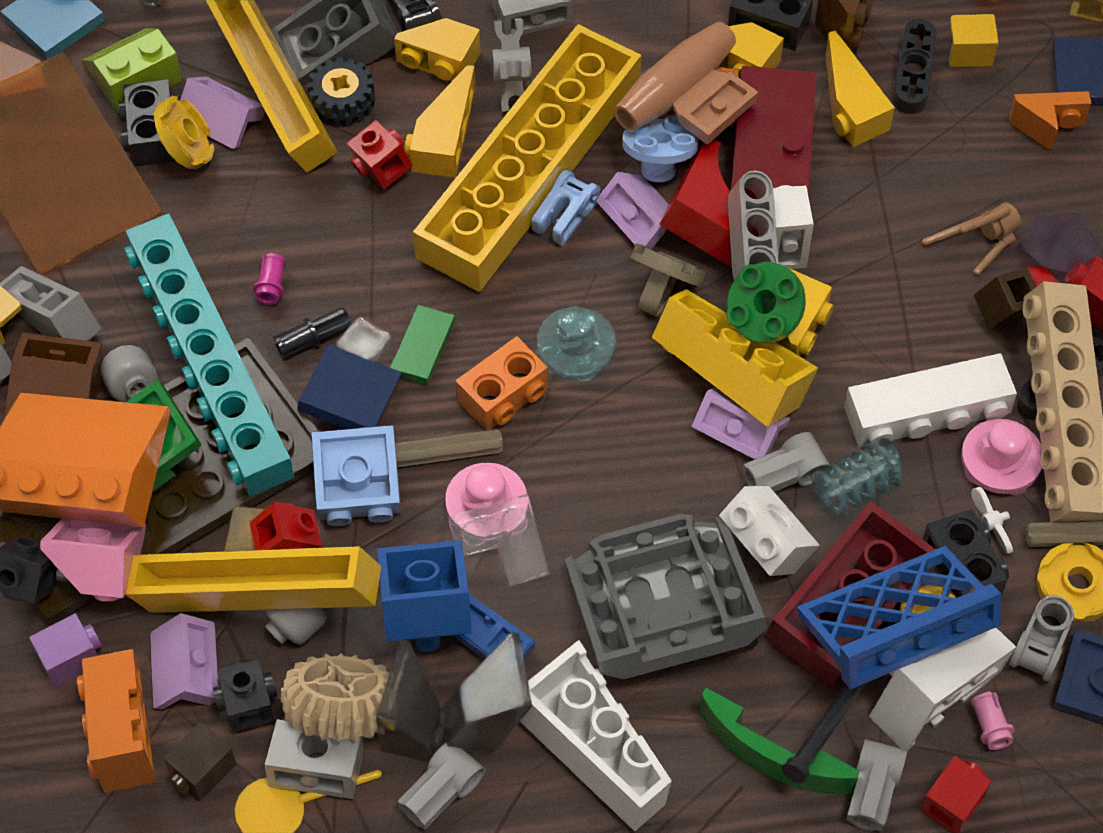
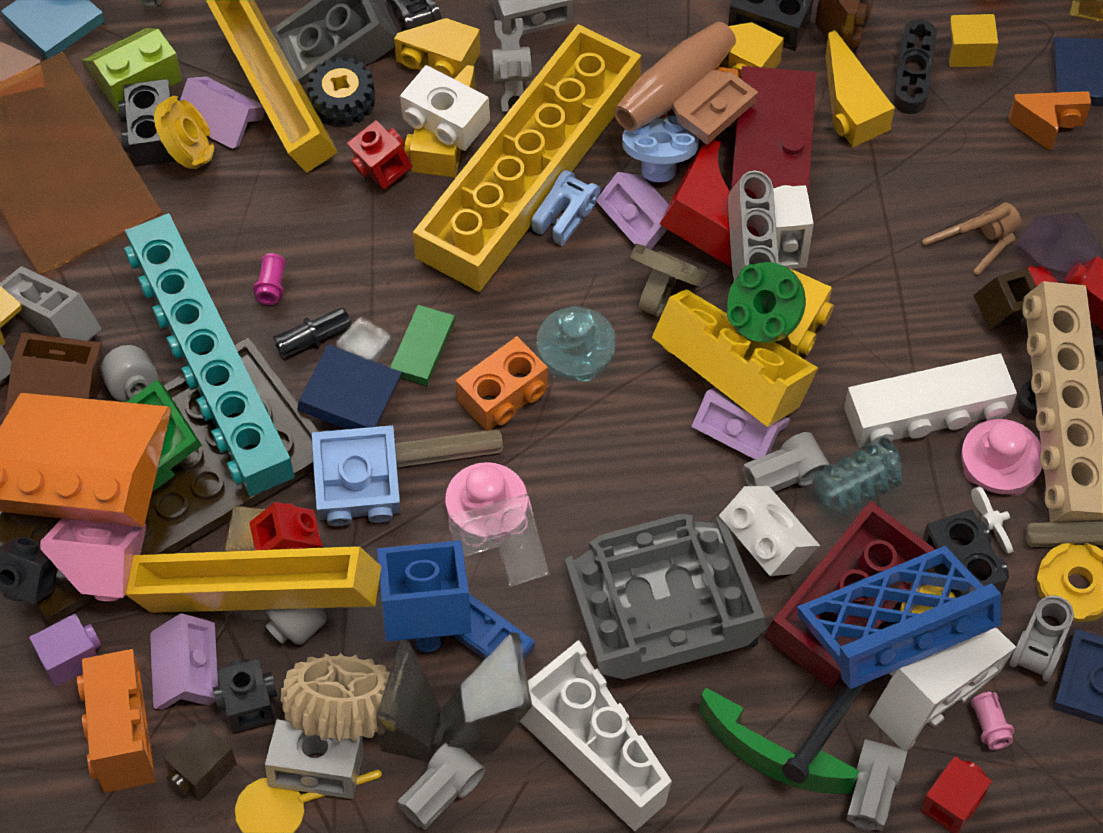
none -> white brick [400,65,490,151]

